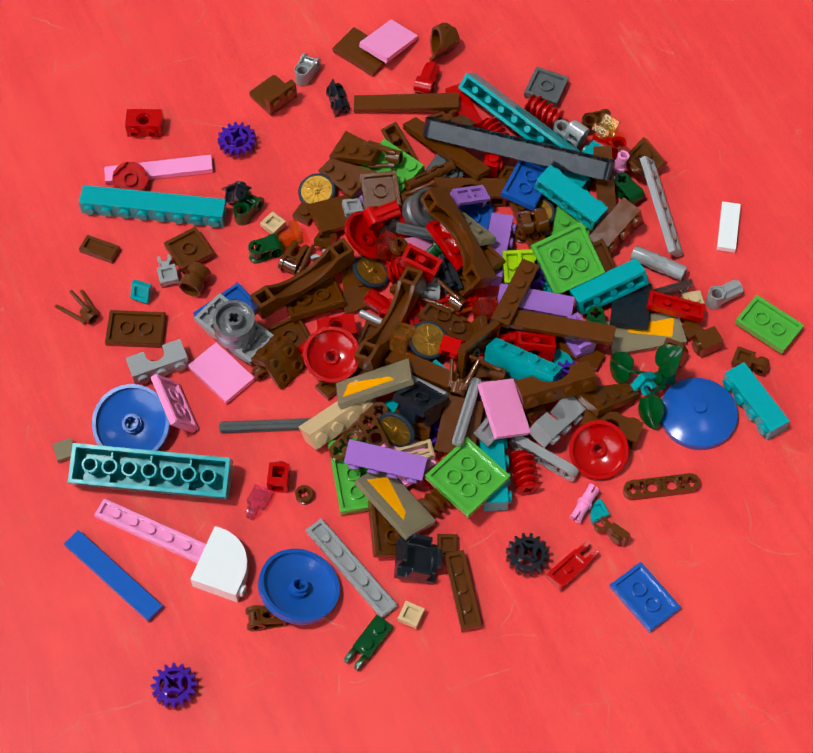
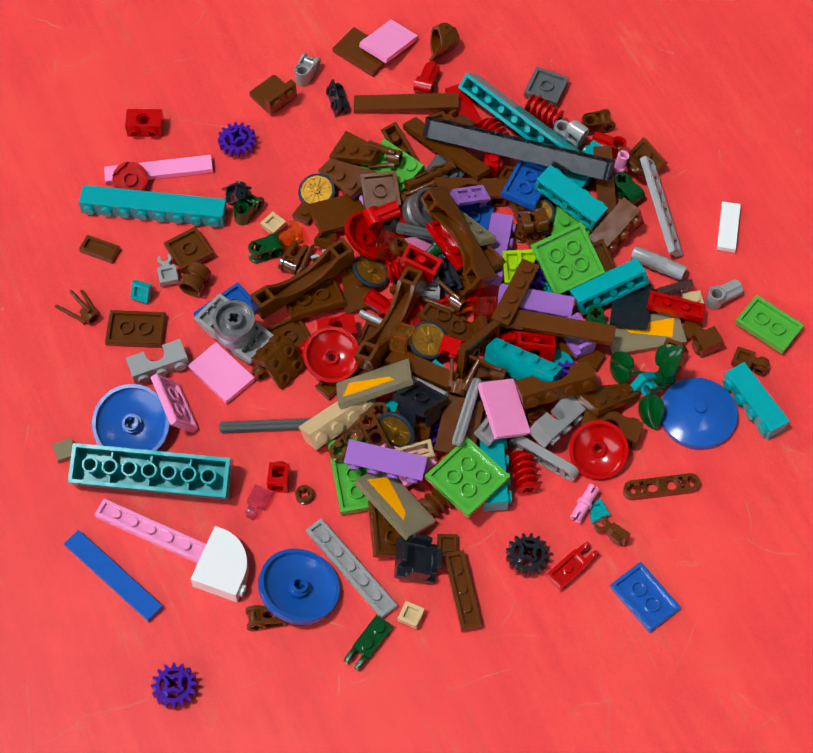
light grey tile [342,198,363,218] -> none
clear yellow bracket [592,114,621,139] -> none

